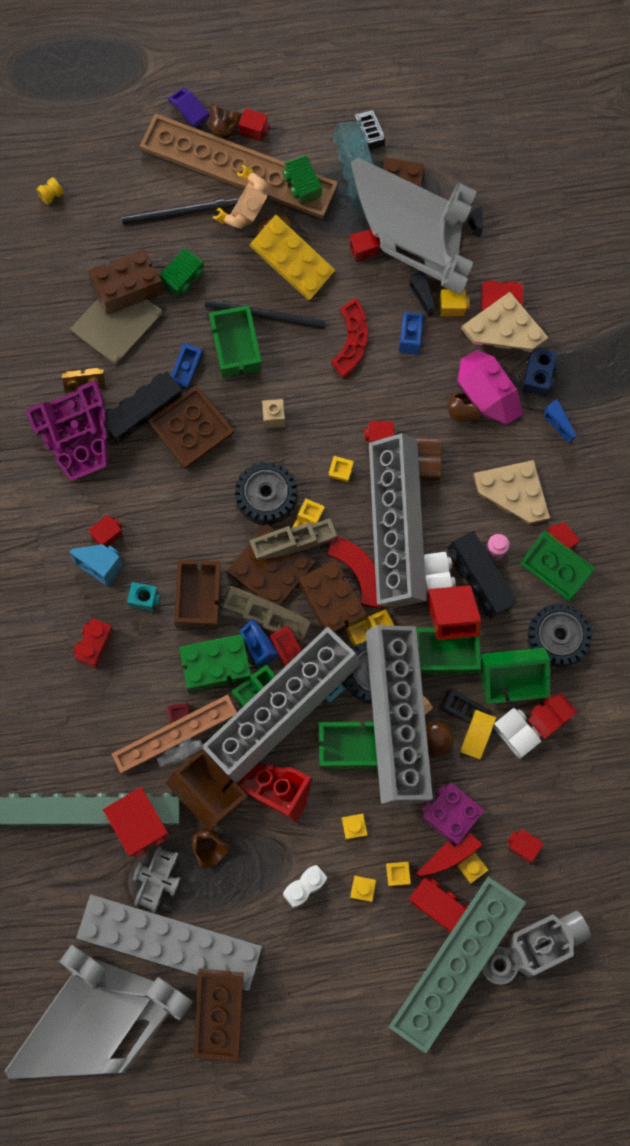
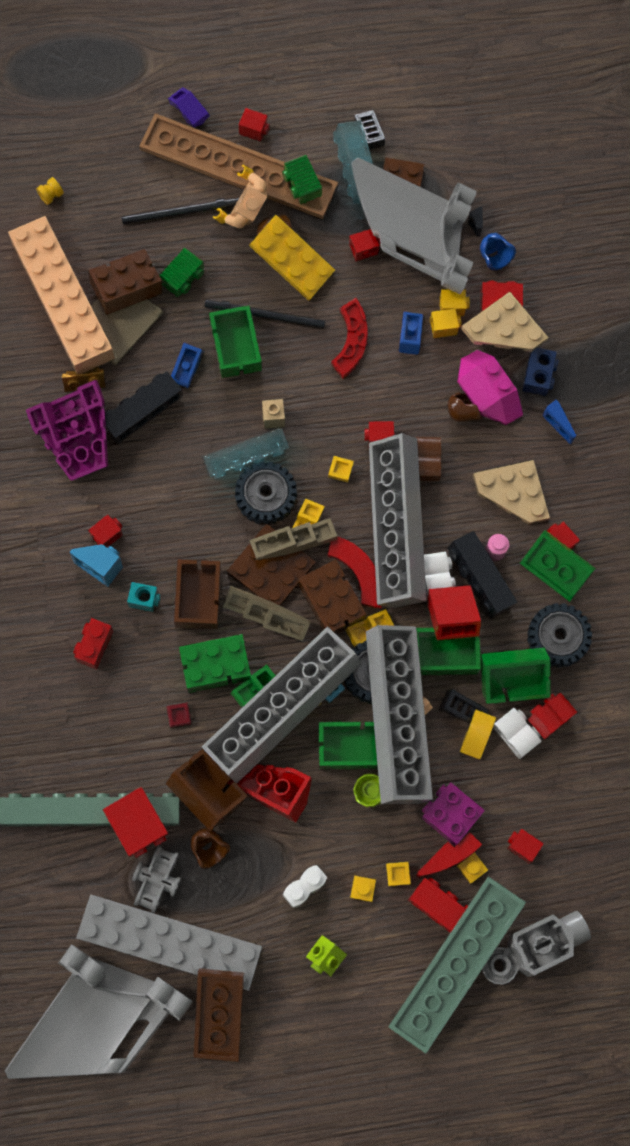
nougat plate [112,695,237,774] -> none
reddish brown plate [147,385,234,470] -> none
clear plate [157,737,204,767] -> none
reddish brown hair [209,104,241,138] -> none
blue slope [239,619,279,666] -> none
red plate [270,625,302,666] -> none
yellow plate [342,814,367,840] -> none
black slope [409,271,435,317] -> none
reddish brown hair [426,721,453,758] -> none
none -> light nougat brick [8,216,115,375]
none -> clear light blue brick [201,428,289,479]
none -> lime brick [306,935,347,976]
none -> lime hair [353,774,381,807]
none -> yellow brick [430,308,461,338]
none -> blue hair [480,233,516,271]

